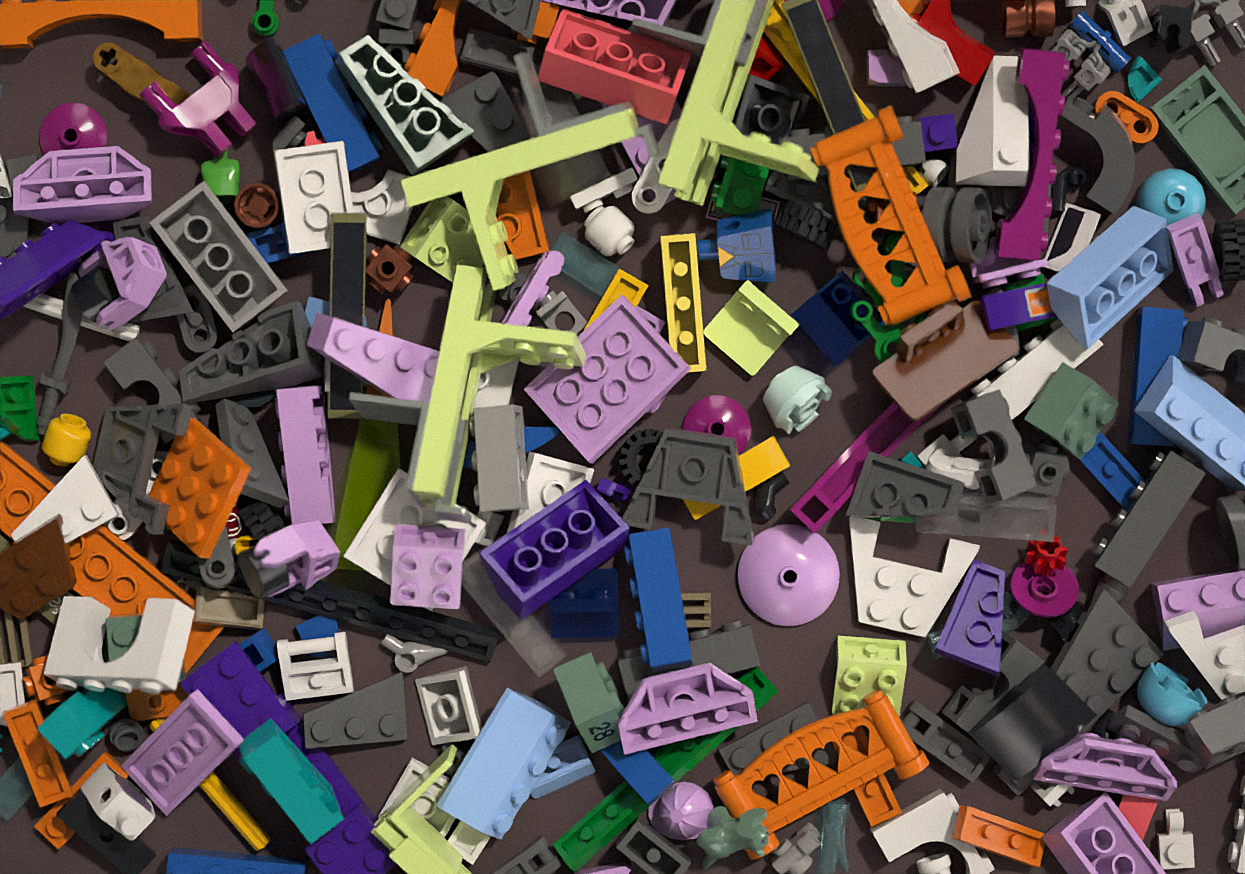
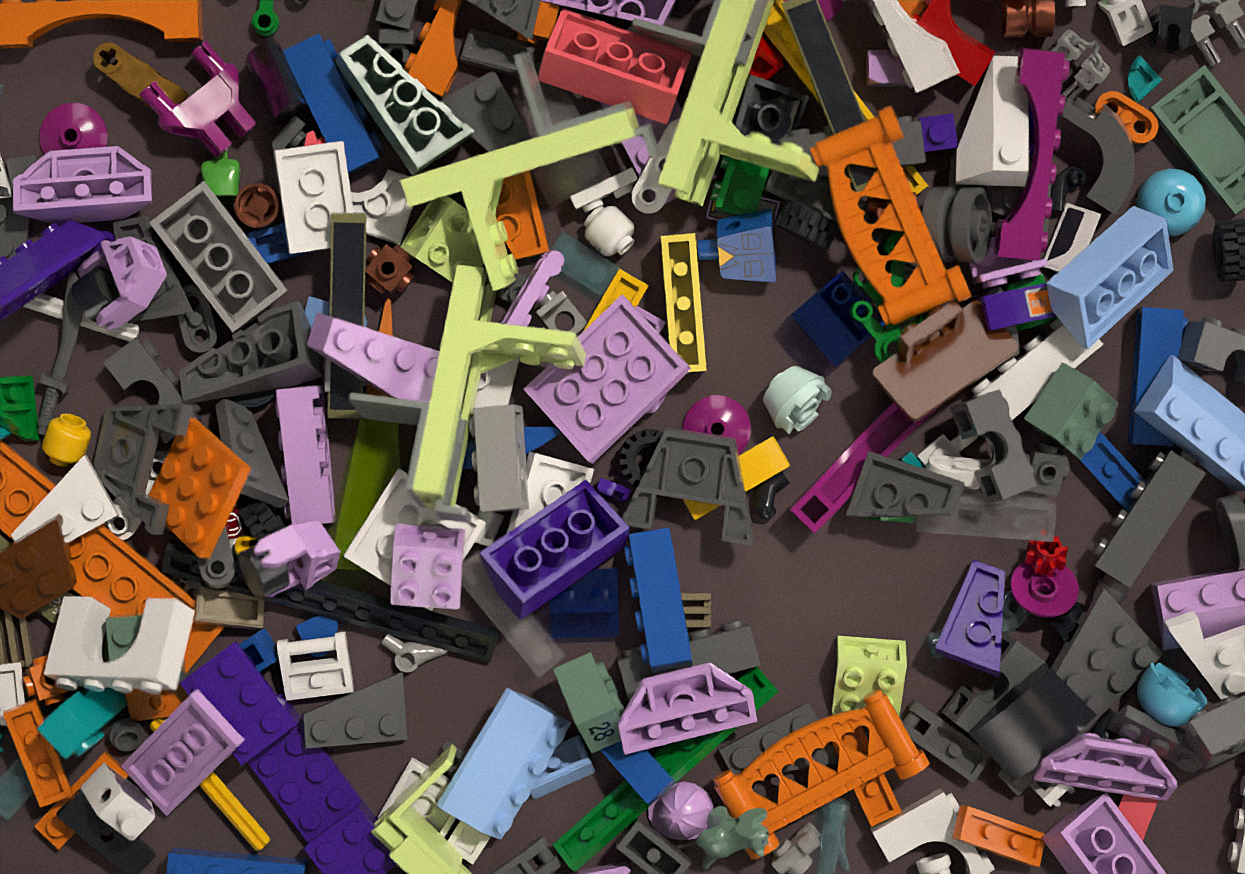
teal wedge [239,719,344,844] -> none
white slope [415,666,482,745] -> none
yellowish green bracket [703,280,800,376] -> none
lavender dish [738,524,840,626] -> none
white wing [849,517,980,637] -> none
white hinge [919,157,949,187] -> none
blue pin [1068,10,1132,73] -> none
white plate [1157,808,1195,869] -> none
lavender hinge [1166,213,1224,307] -> none

